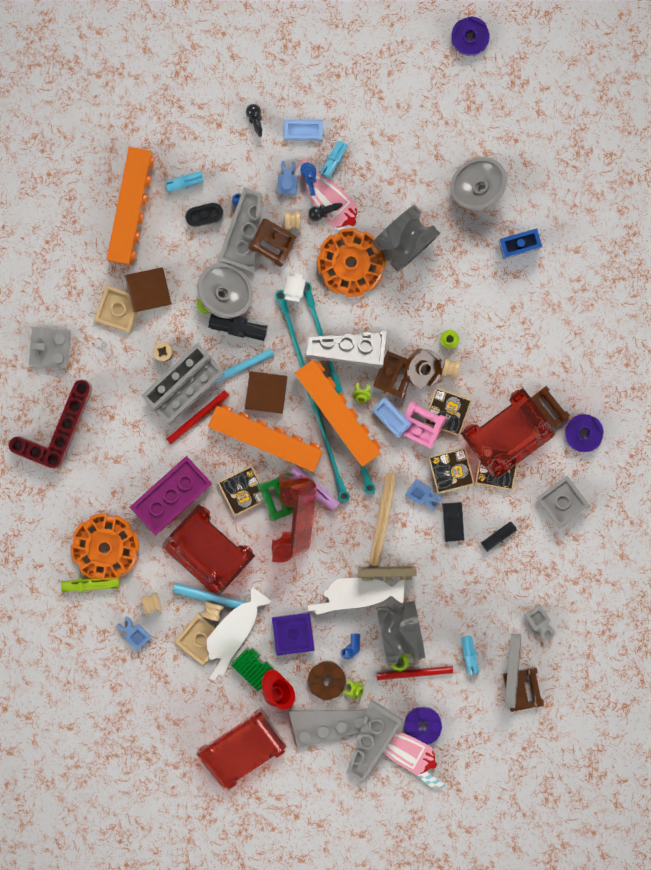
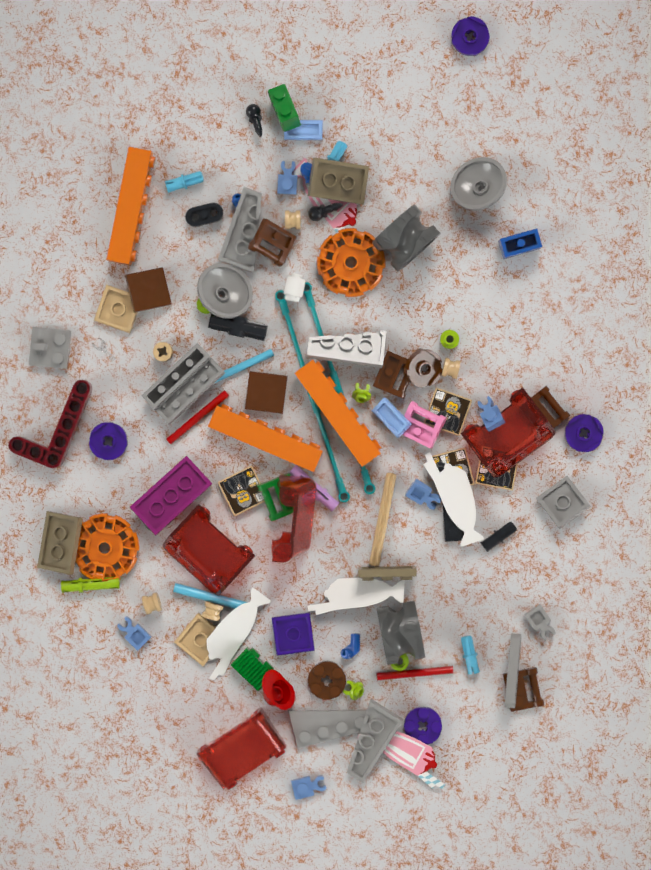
none -> dark tan plate [37,511,83,575]
none -> dark purple plate [89,422,128,460]
none -> green brick [268,84,301,132]
none -> medium blue plate [291,775,326,800]
none -> dark tan plate [307,158,369,205]
none -> white sticker [423,452,484,547]
none -> medium blue plate [478,396,506,432]

